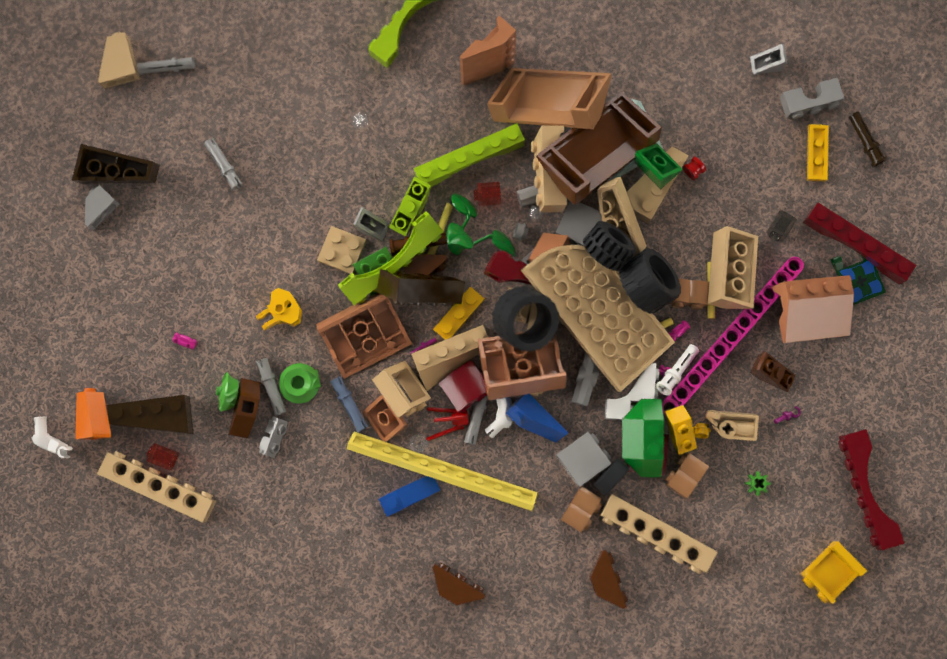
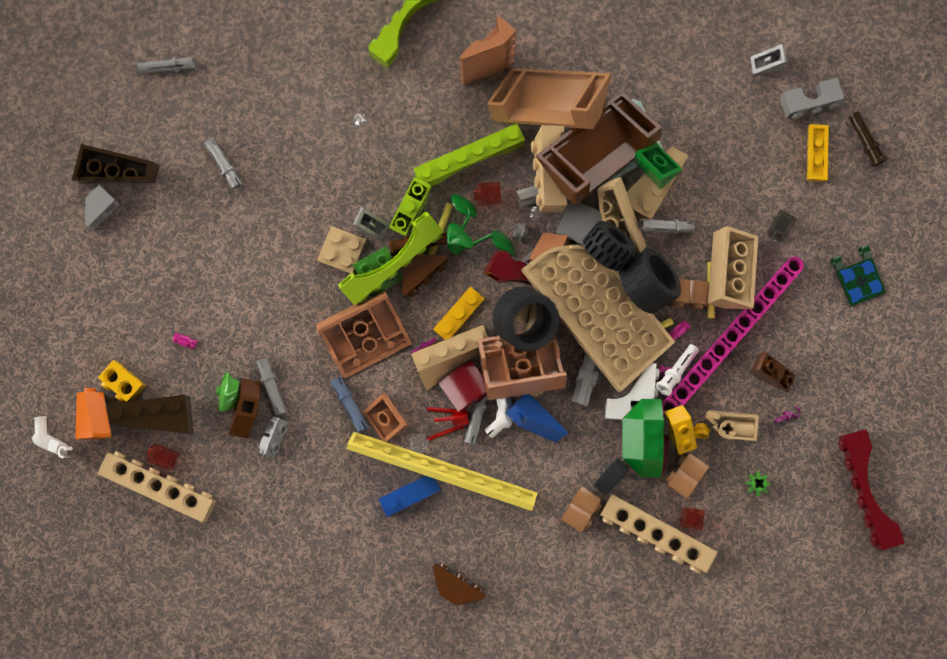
tan slope [98,32,140,89] -> none
yellow hinge [256,288,302,330] -> none
bright green piece [279,363,321,404] -> none
tan window [372,361,431,418] -> none
dark brown wedge [377,269,465,307] -> none
light grey piece [555,432,612,487] -> none
reddish brown slope [589,550,628,609] -> none
red wheel [682,157,706,181] -> none
nougat piece [772,275,854,344] -> none
yellow panel [801,541,867,604] -> none
dark red arch [803,202,917,285] -> none
none -> yellow brick [98,360,146,403]
none -> light grey pin [638,218,695,234]
none -> clear red brick [679,507,705,530]

